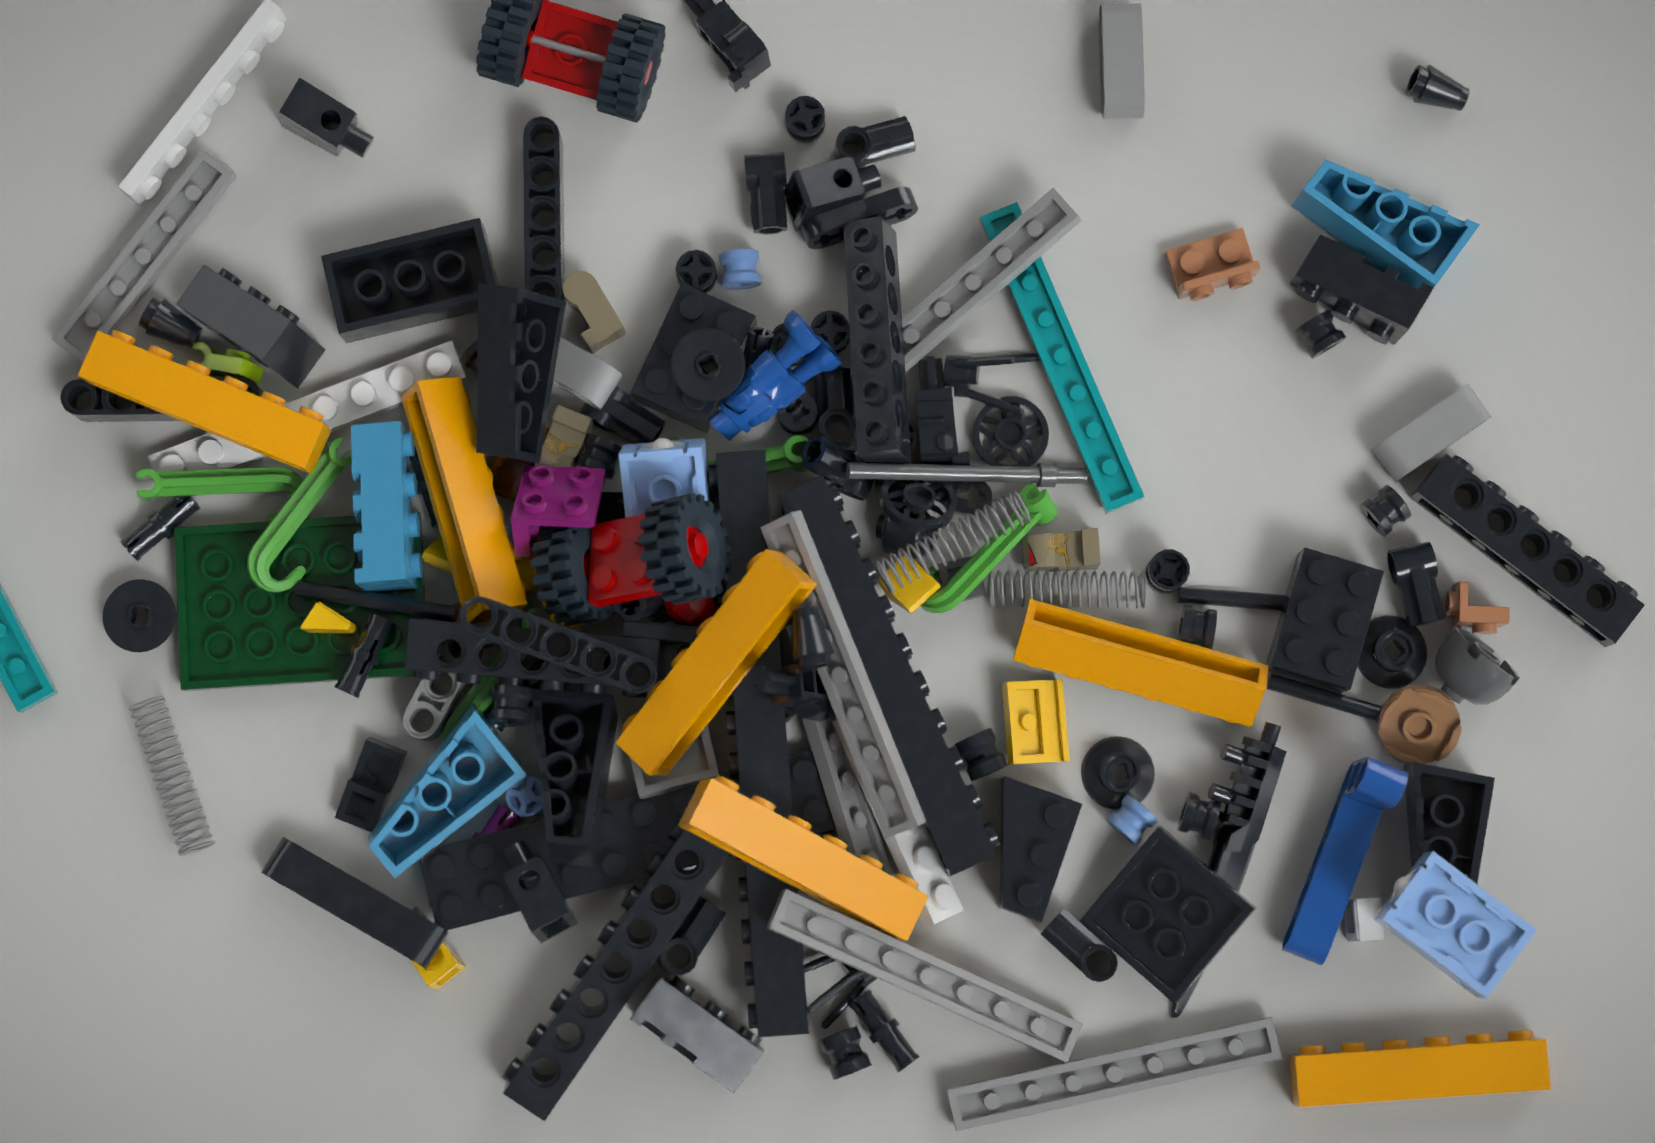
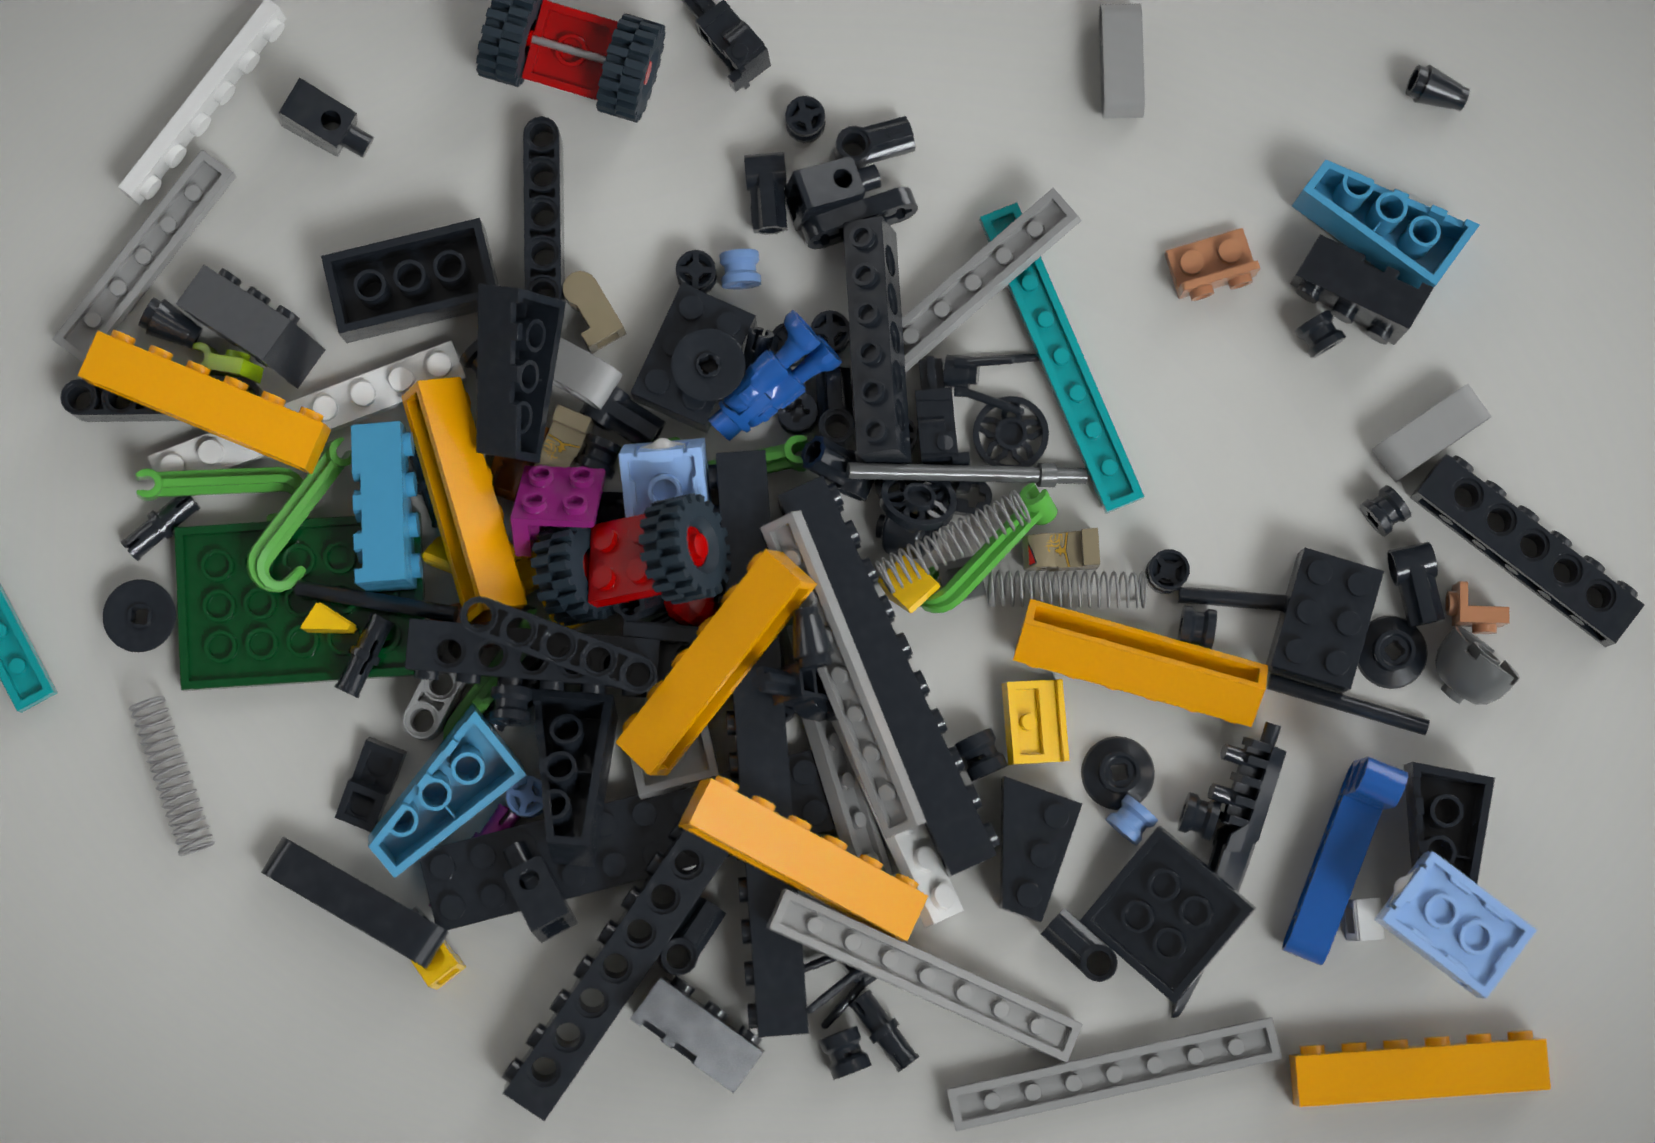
medium nougat tile [1377,684,1461,764] -> none

